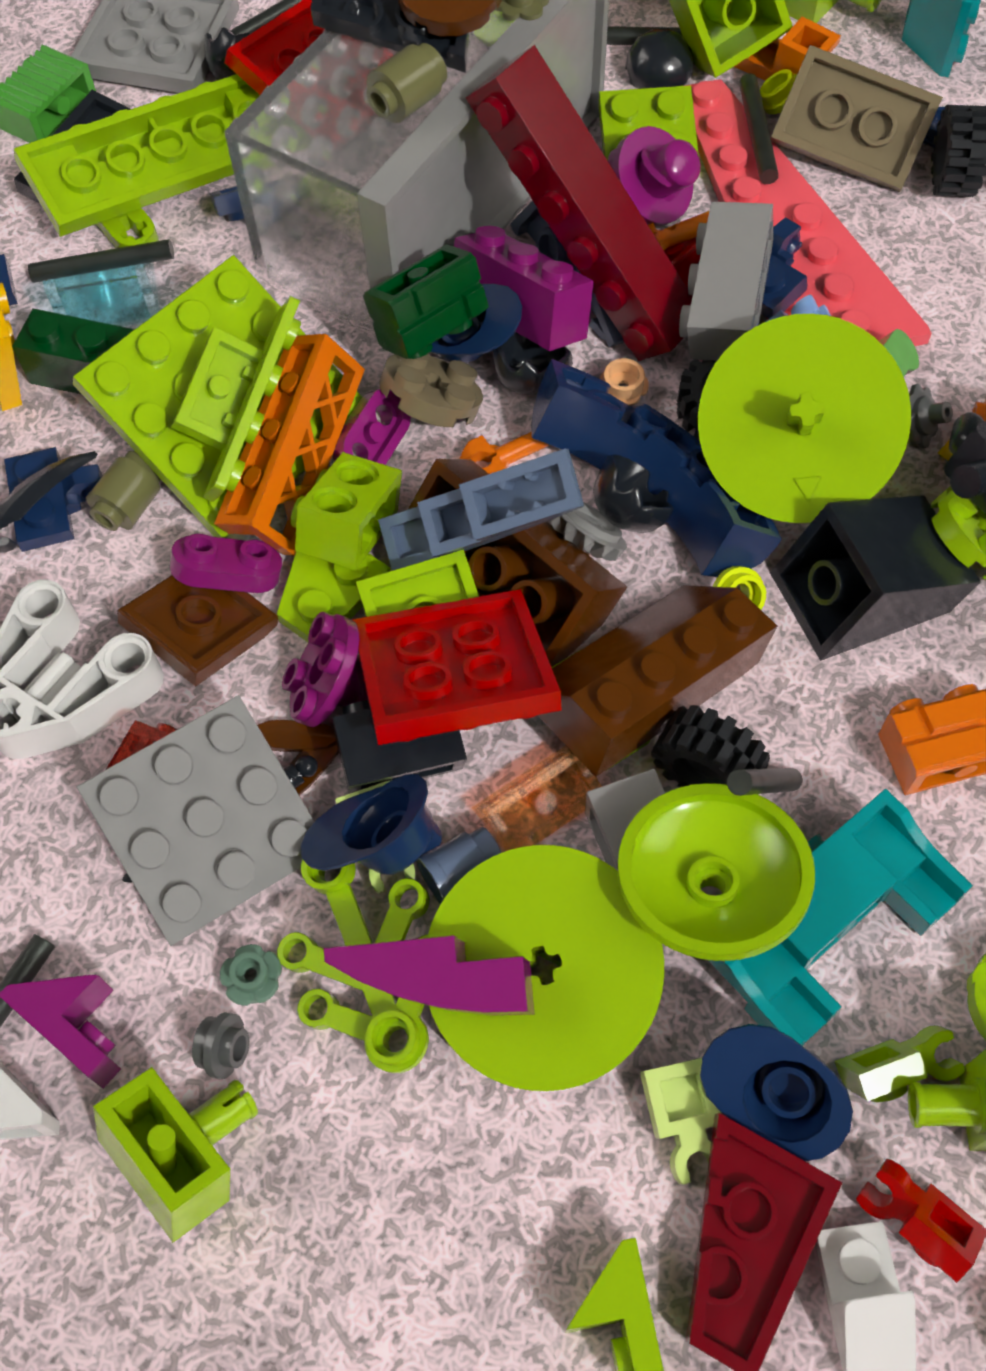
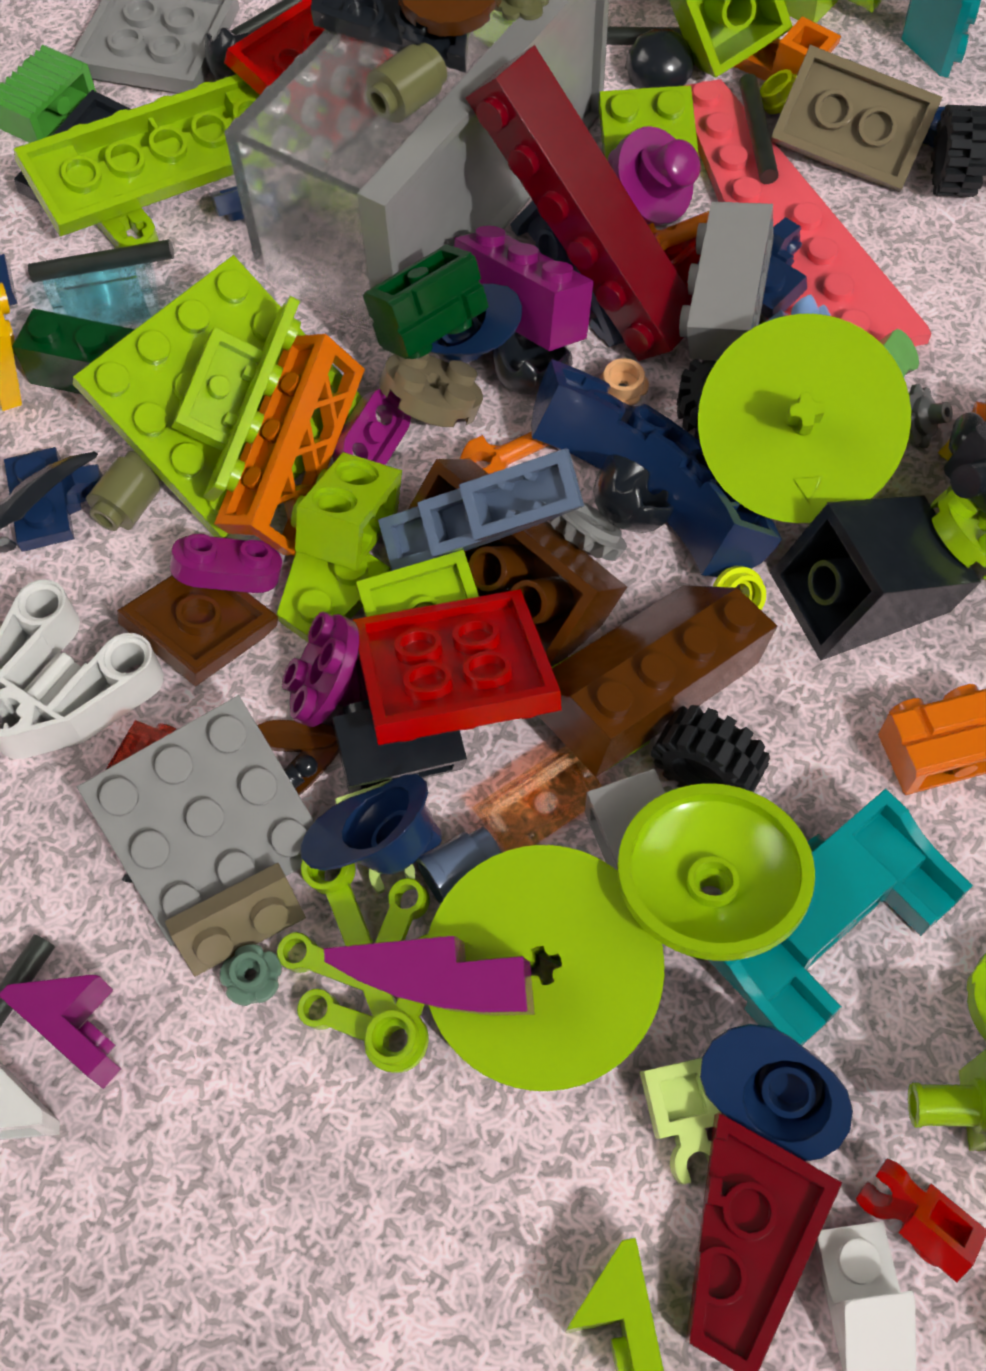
lime brick [93,1067,258,1243] -> none
dark grey plate [192,1012,250,1079] -> none
pearl dark grey bar [727,768,803,796] -> none
lime plate [834,1025,965,1102] -> none
none -> dark tan plate [165,863,306,977]

